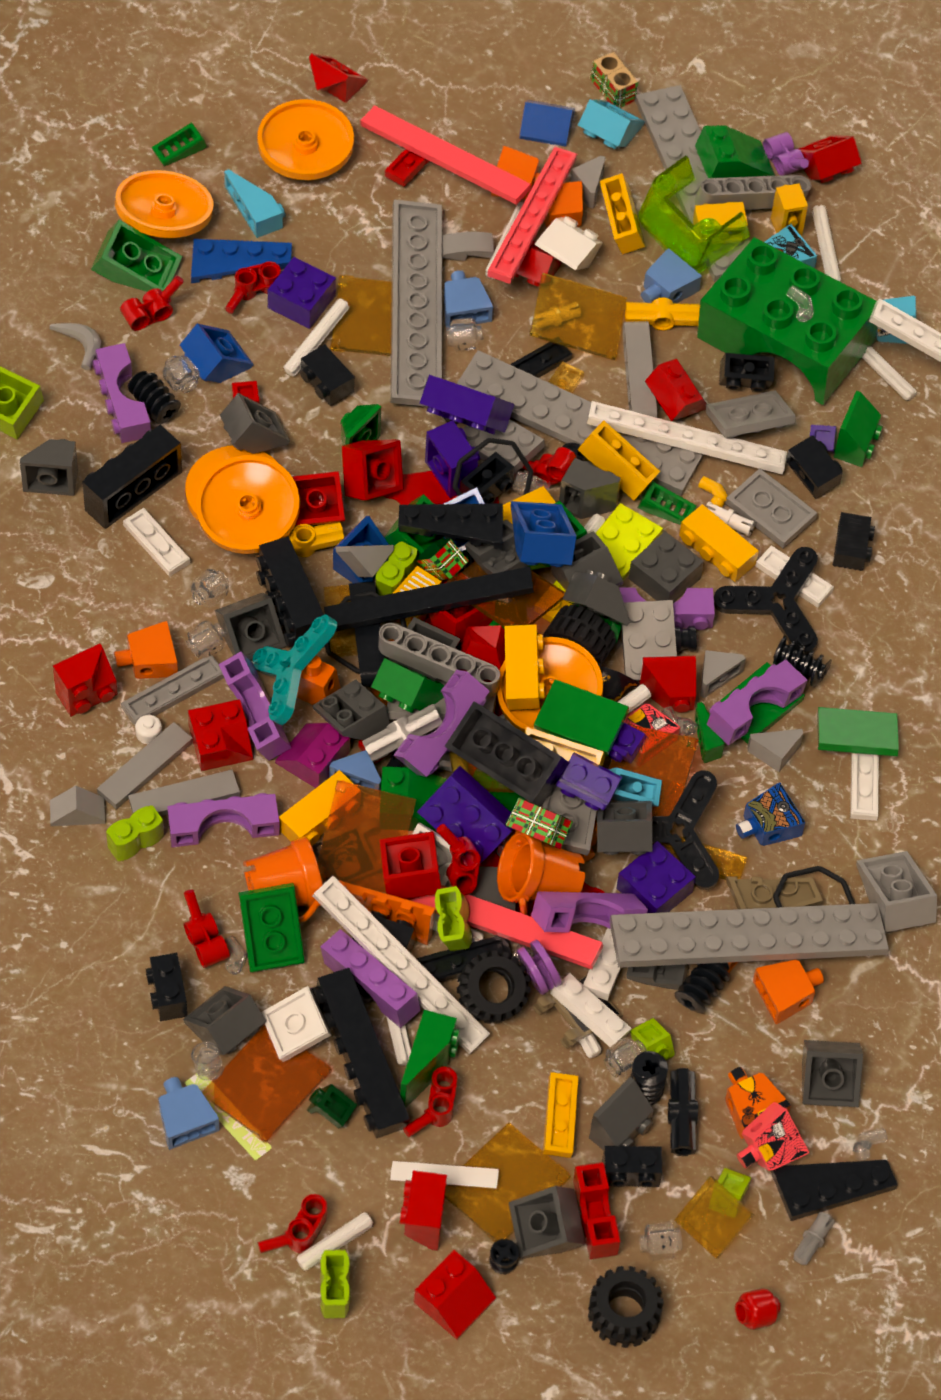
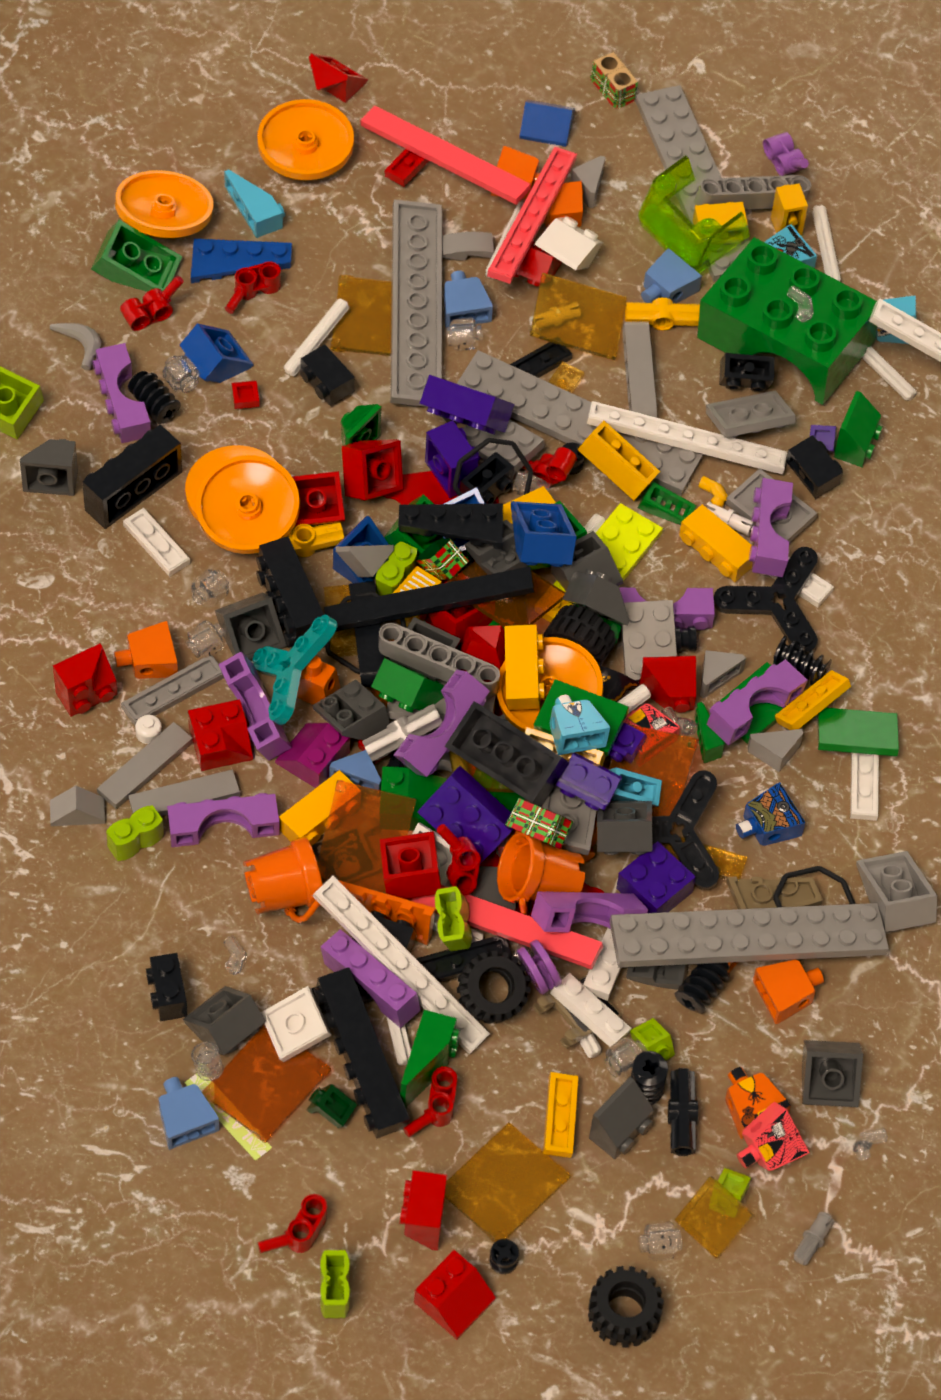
green slope [151,122,207,167] -> none
red beam [183,889,230,968] -> none
dark grey slope [220,393,290,454] -> none
green tile [238,883,305,973] -> none
dark purple brick [268,257,336,329] -> none
white axle [297,1213,373,1270] -> none
white sticker [390,1161,499,1188] -> none
dark grey slope [508,1186,586,1259] -> none
dark grey slope [559,458,621,519] -> none
red arch [573,1162,620,1259] -> none
medium azure slope [578,99,645,149] -> none
yellow brick [600,173,645,255] -> none
black brick [602,1146,662,1187] -> none
dark grey brick [628,531,704,603] -> none
red slope [645,358,707,422] -> none
green slope [695,125,775,178] -> none
red head [735,1288,780,1330] -> none
black wing [770,1160,898,1221] -> none
red slope [798,135,862,183] -> none
black brick [833,512,875,571] -> none
none -> medium azure torso [550,695,610,755]
none -> medium lavender arch [749,478,793,577]
none -> yellow plate [775,670,851,730]

